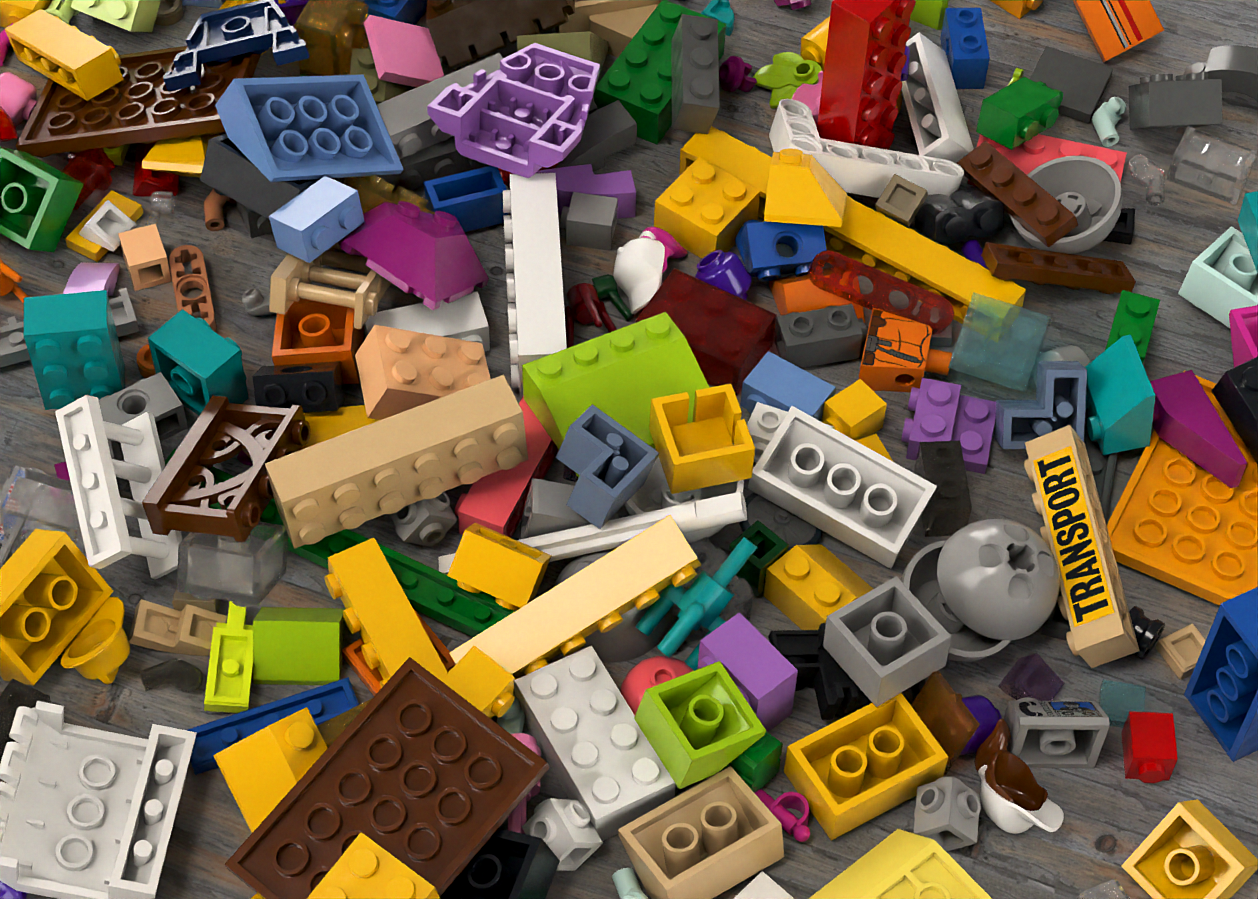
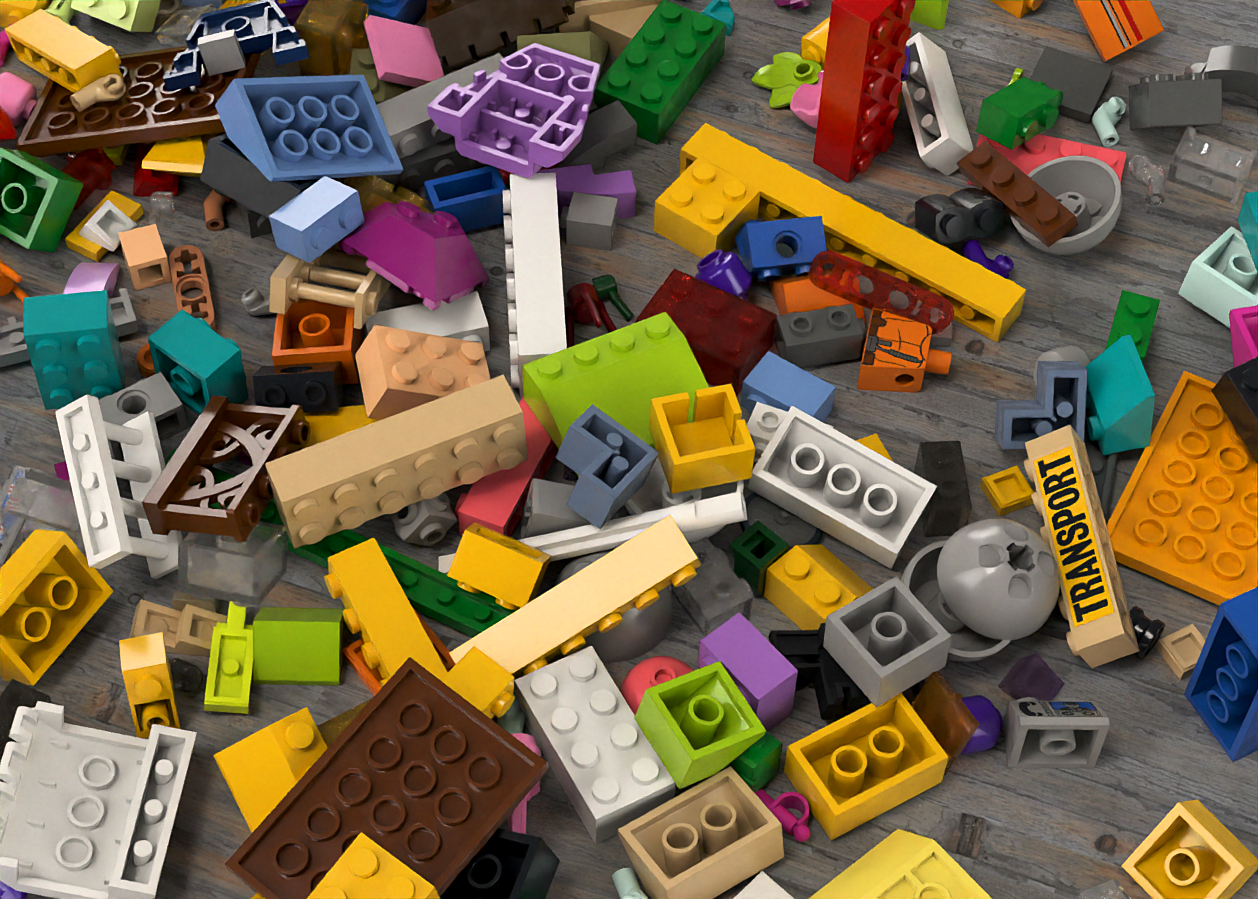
yellow piece [60,597,131,685] -> none
blue tile [187,677,361,775] -> none
white brick [522,798,603,871] -> none
white hair [613,226,687,314] -> none
teal plant [635,537,757,671] -> none
dark grey brick [671,14,719,134] -> none
magenta plate [719,56,757,92] -> none
yellow slope [764,148,847,227] -> none
white beam [769,99,964,198] -> none
yellow brick [822,379,887,440] -> none
dark tan tile [875,174,928,227] -> none
medium lavender plate [901,378,996,474] -> none
light grey brick [914,776,981,852] -> none
blue brick [940,7,990,89] -> none
clear light blue brick [948,292,1052,393] -> none
hair [974,718,1064,834] -> none
reddish brown plate [981,242,1136,295] -> none
clear light blue tile [1099,679,1146,728] -> none
black tile [1103,208,1135,245] -> none
red brick [1121,711,1178,783] -> none
magenta slope [1150,370,1247,488] -> none
none -> tan arm [70,74,126,112]
none -> yellow slope [119,632,181,739]
none -> clear plate [154,5,217,44]
none -> light grey tile [197,29,246,76]
none -> yellow tile [980,466,1035,517]

